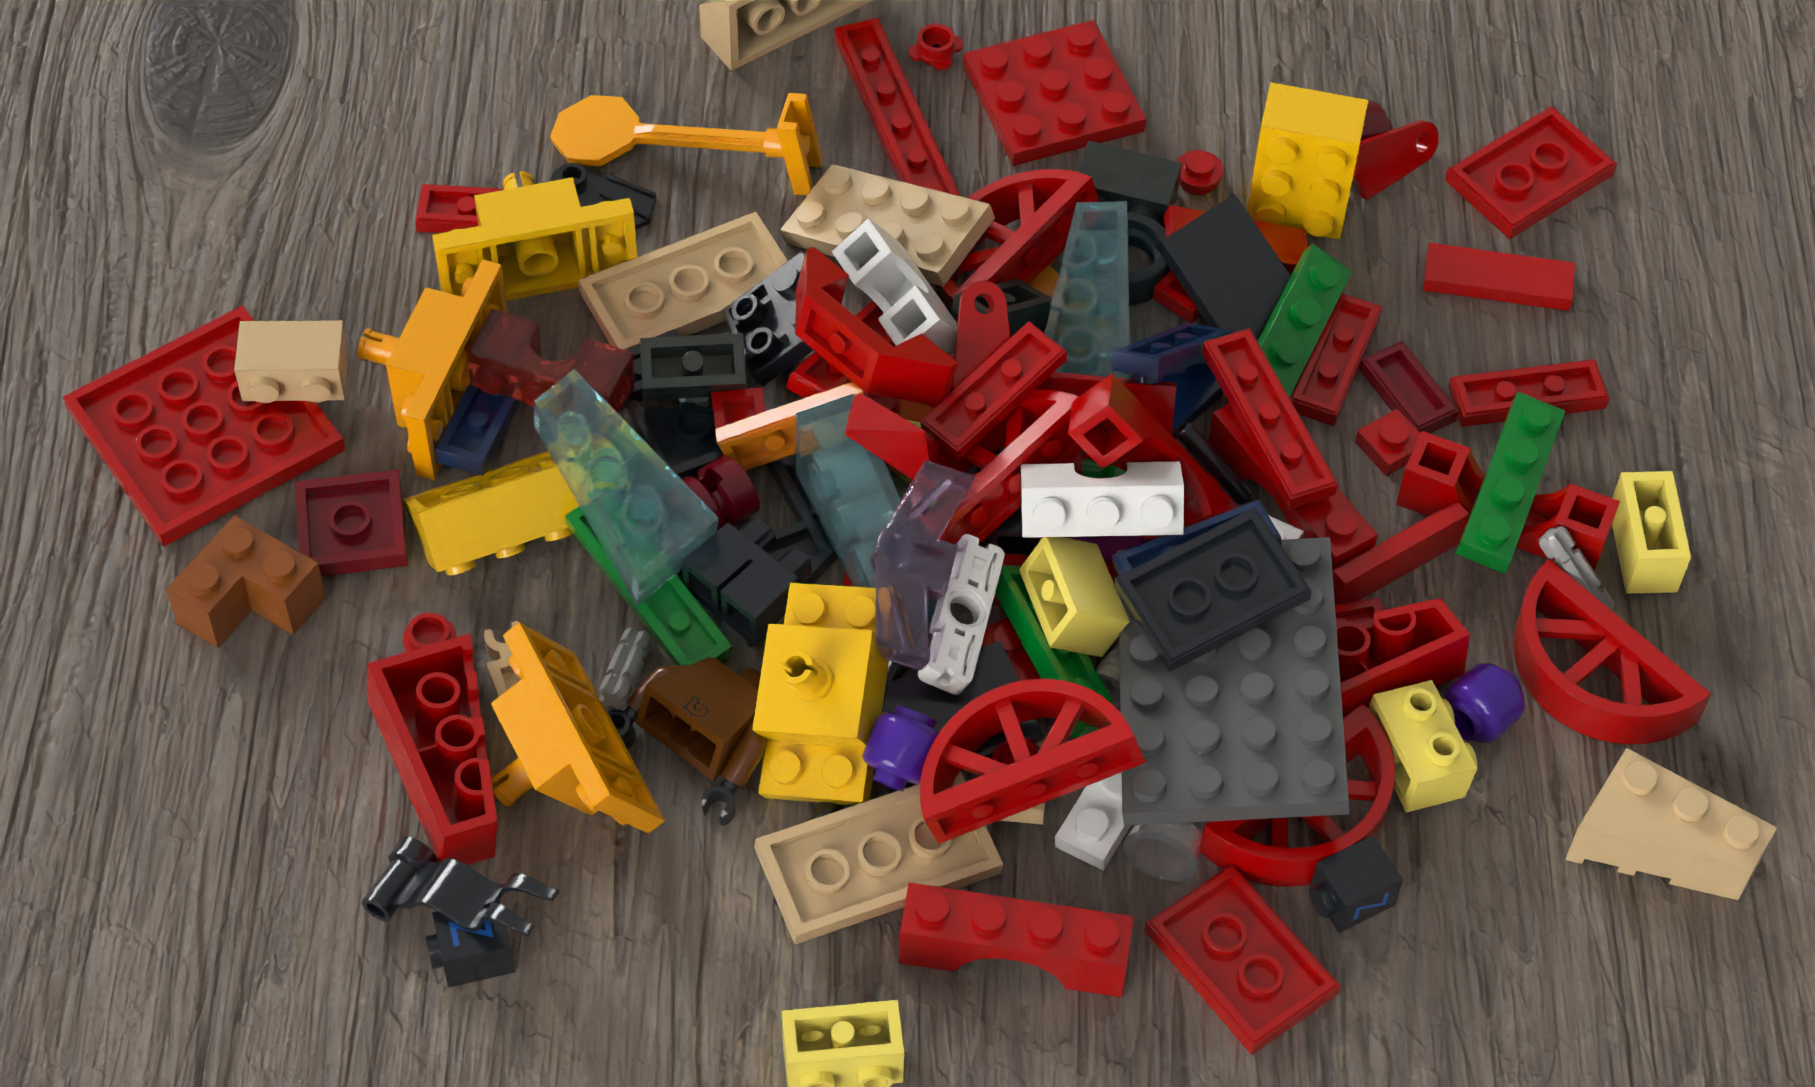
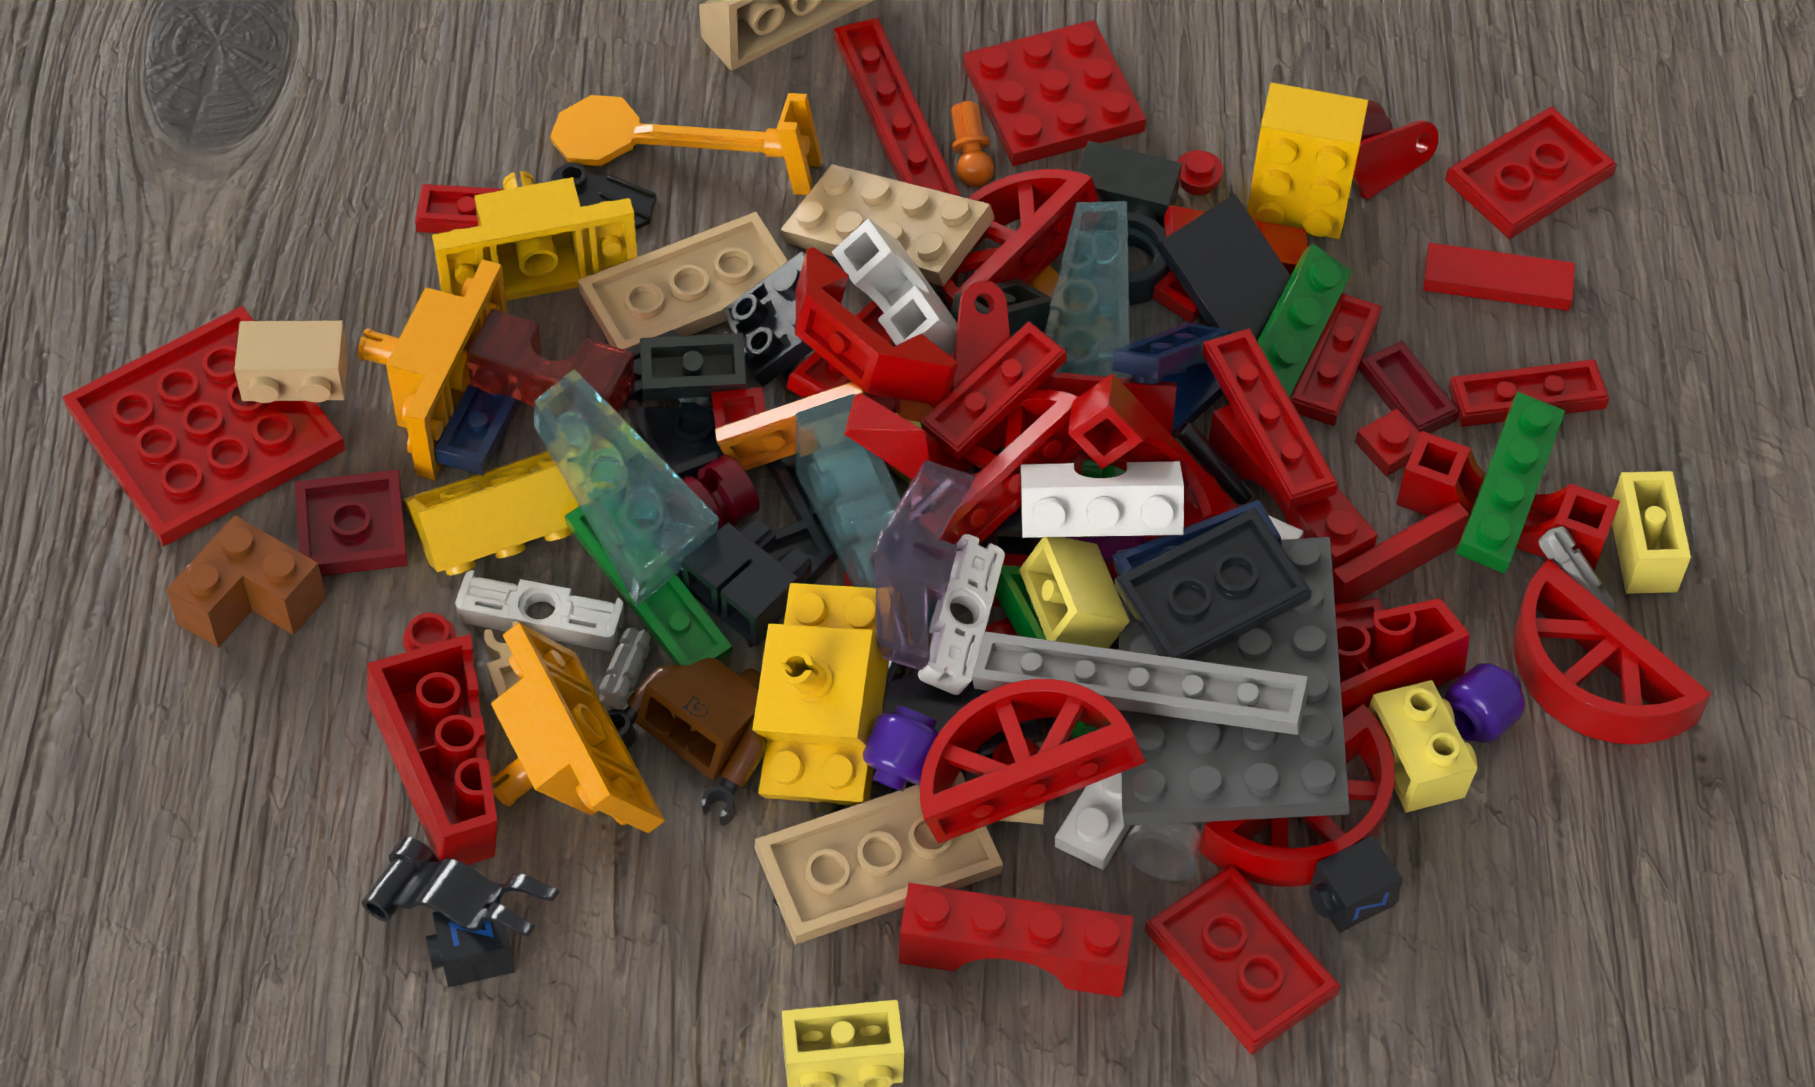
red plate [909,23,963,70] -> none
tan wedge [1565,748,1777,900] -> none
none -> white piece [455,570,625,651]
none -> orange axle [951,101,994,187]
none -> light grey plate [972,632,1309,735]

